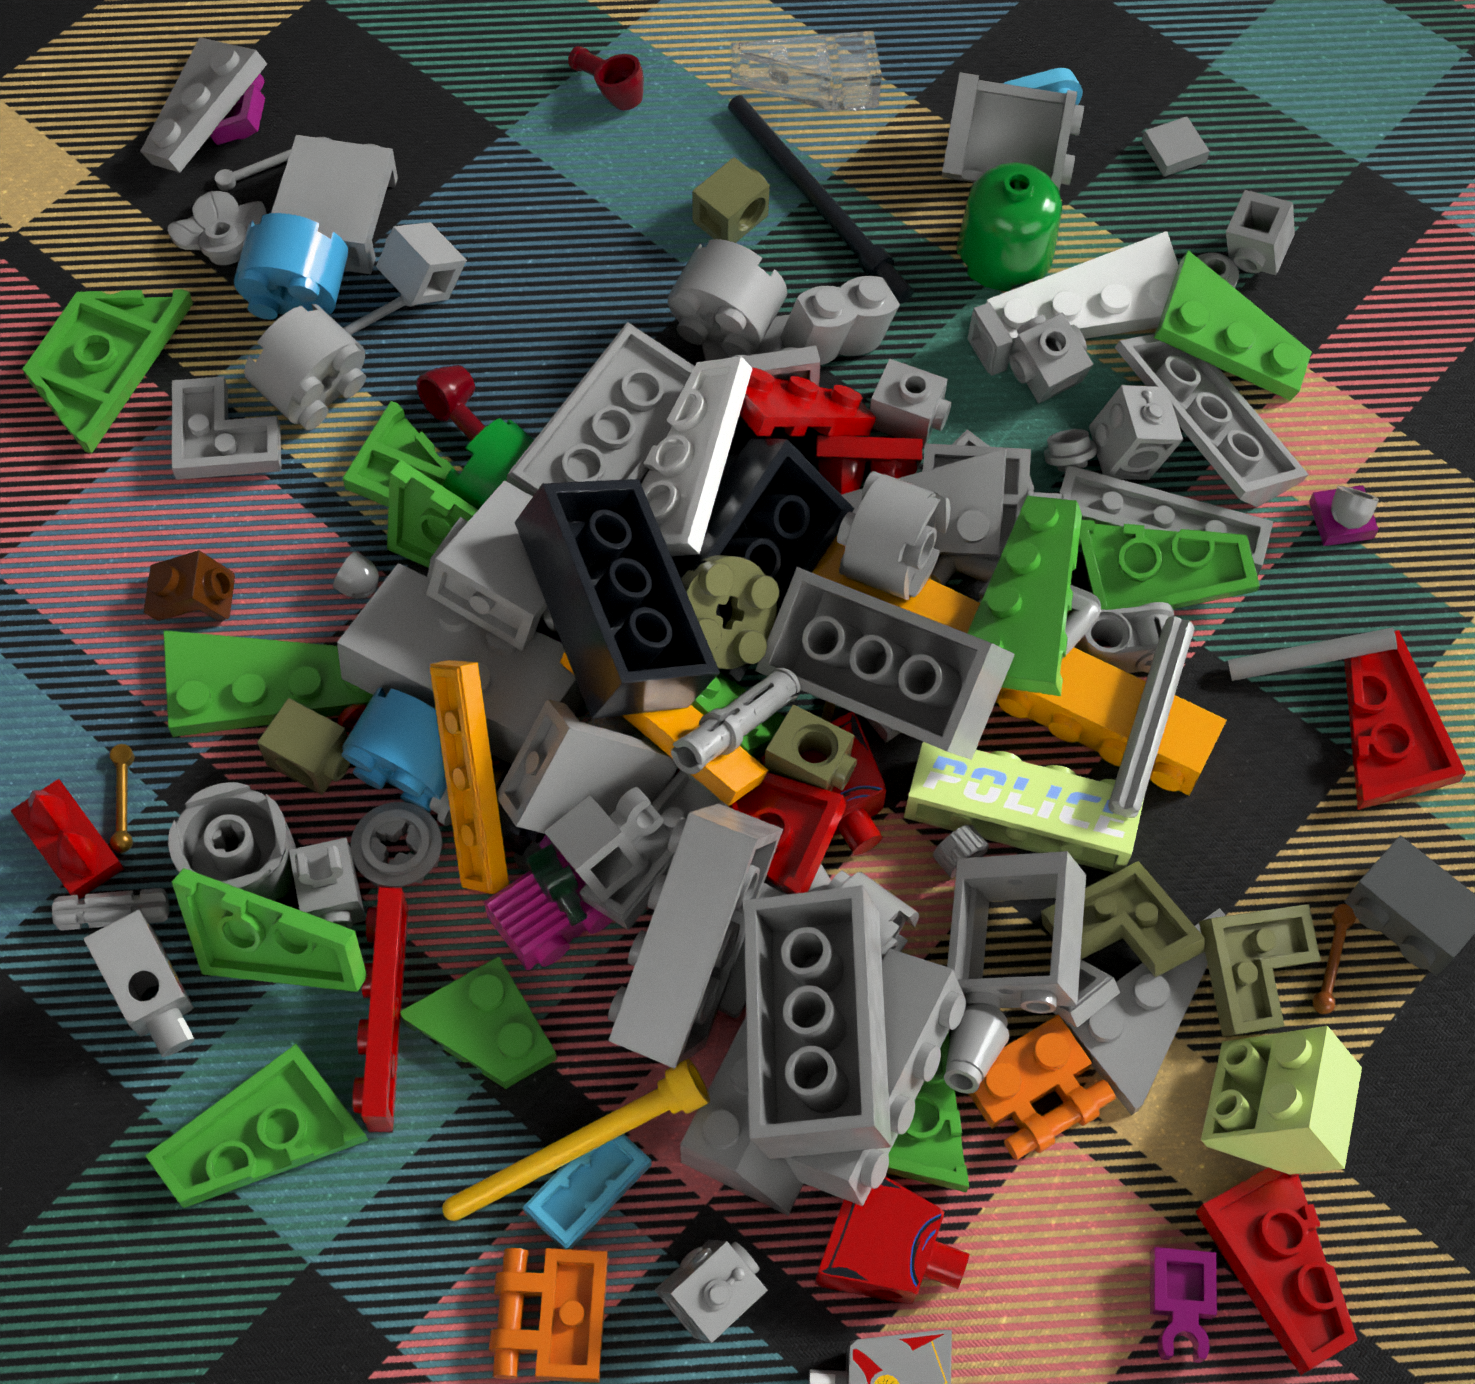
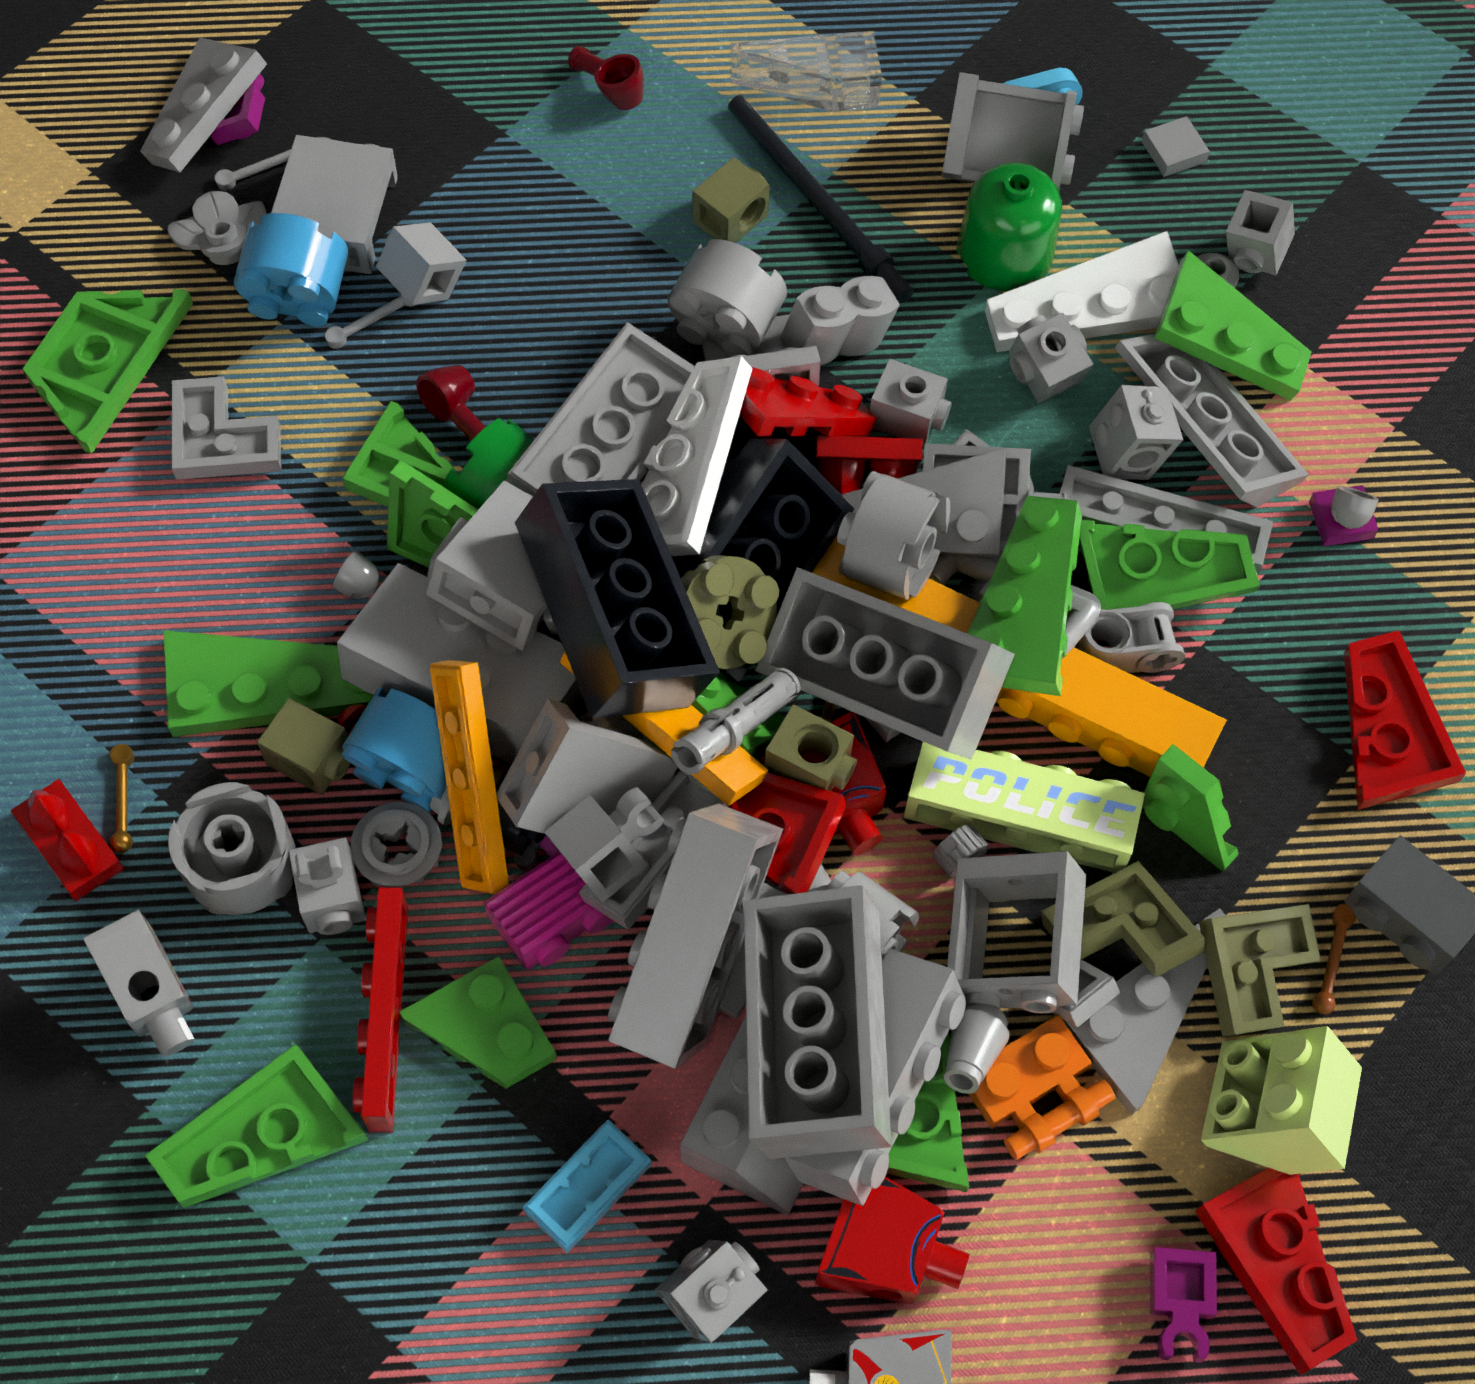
light grey axle [52,888,170,931] -> none
reddish brown bracket [143,550,235,621] -> none
bright green wing [172,868,368,992] -> none
light grey brick [244,304,366,430] -> none
yellow piece [442,1059,710,1221] -> none
orange plate [489,1248,608,1383] -> none
clear green piece [526,843,588,926] -> none
light grey tile [967,302,1013,376] -> none
light grey plate [1044,429,1097,472] -> none
light grey axle [1108,616,1195,818] -> none
light grey bar [1228,627,1397,681] -> none
none -> bright green wing [1142,744,1239,872]

